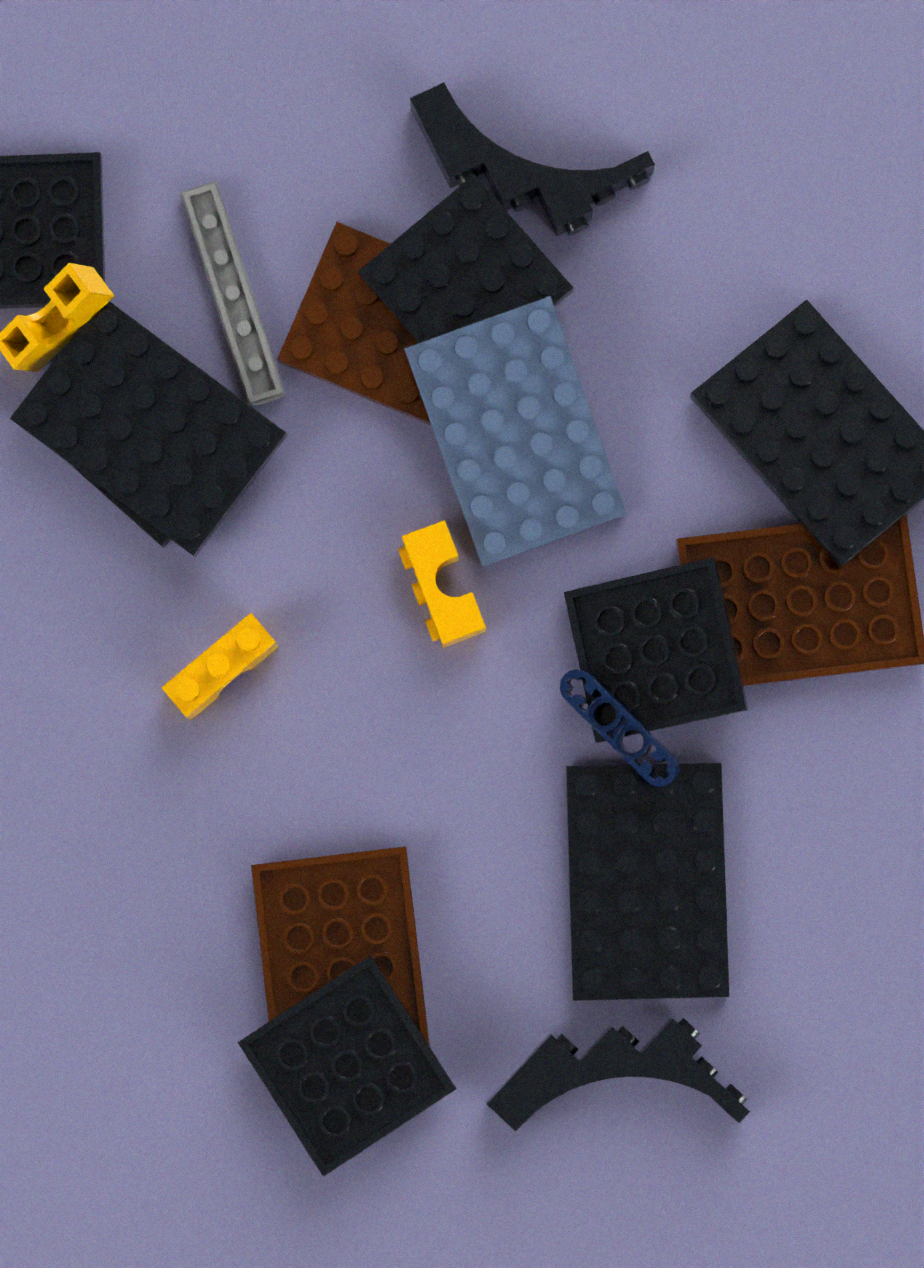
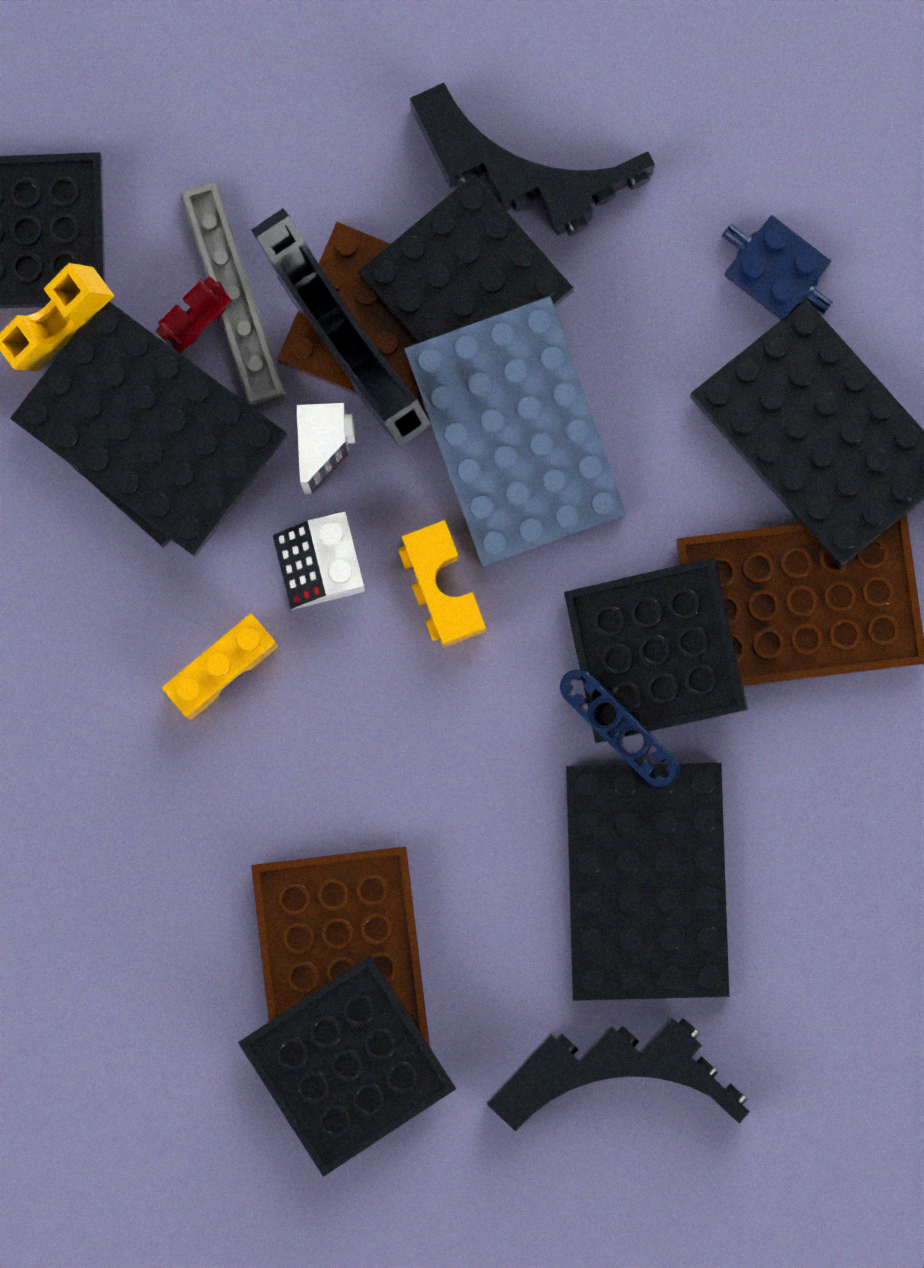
none -> dark red hinge [155,276,232,354]
none -> black arch [251,208,431,447]
none -> white slope [273,512,366,610]
none -> white slope [297,403,355,494]
none -> dark blue plate [721,215,833,320]

